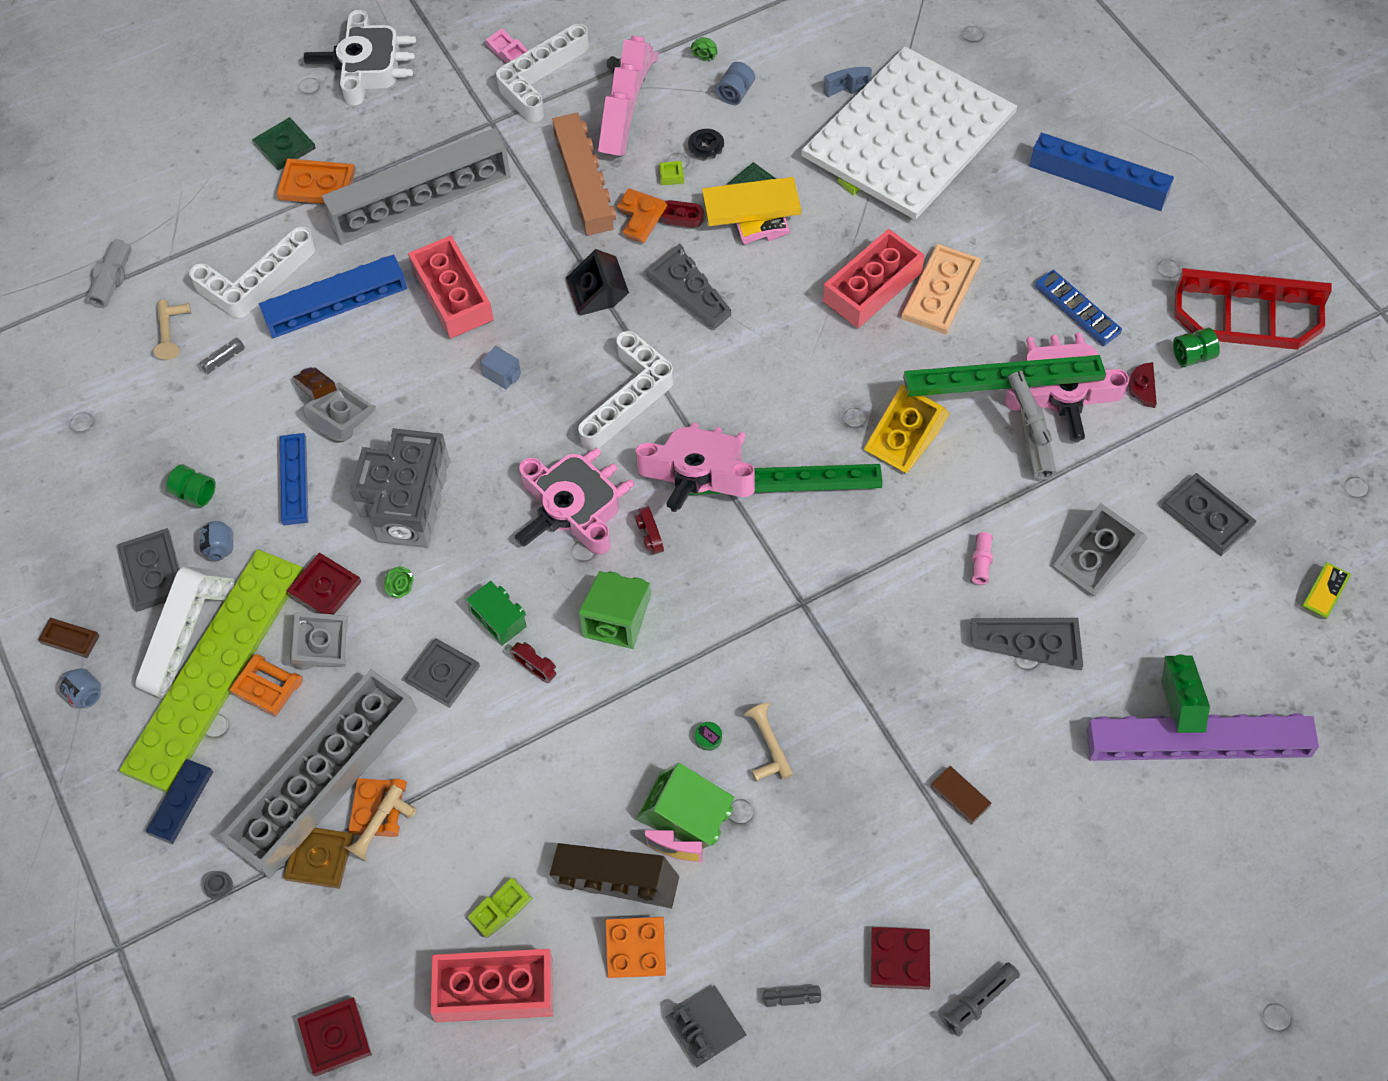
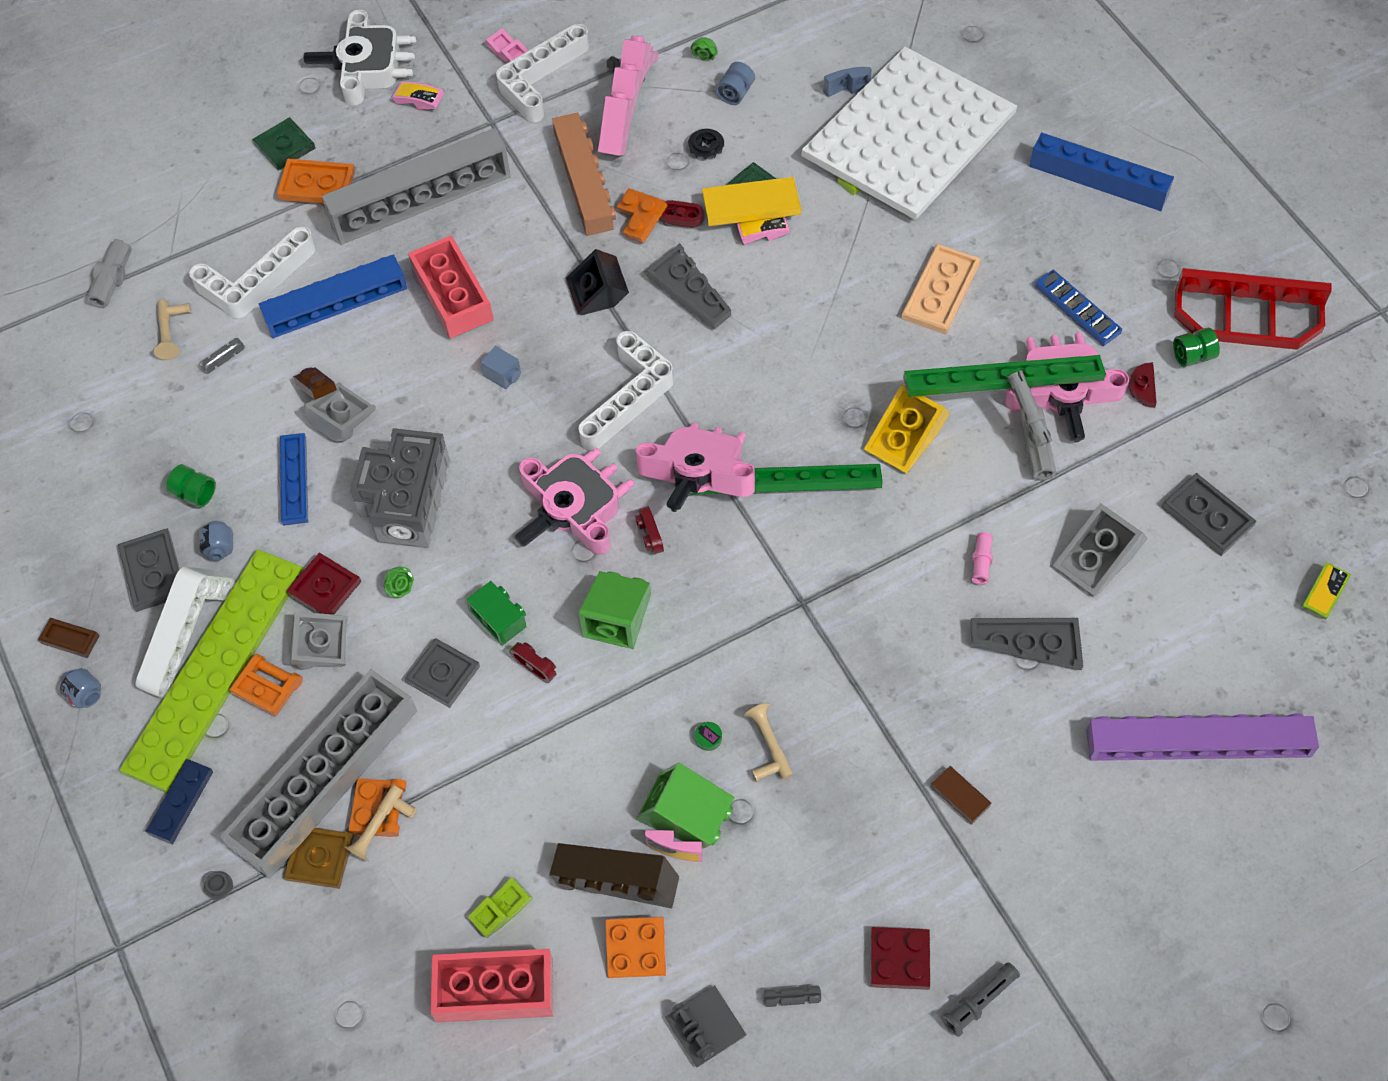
dark red plate [297,997,372,1077] -> none
lime tile [659,161,684,186] -> none
coral brick [823,228,925,329] -> none
green brick [1162,654,1210,733] -> none
none -> slope [392,82,444,110]

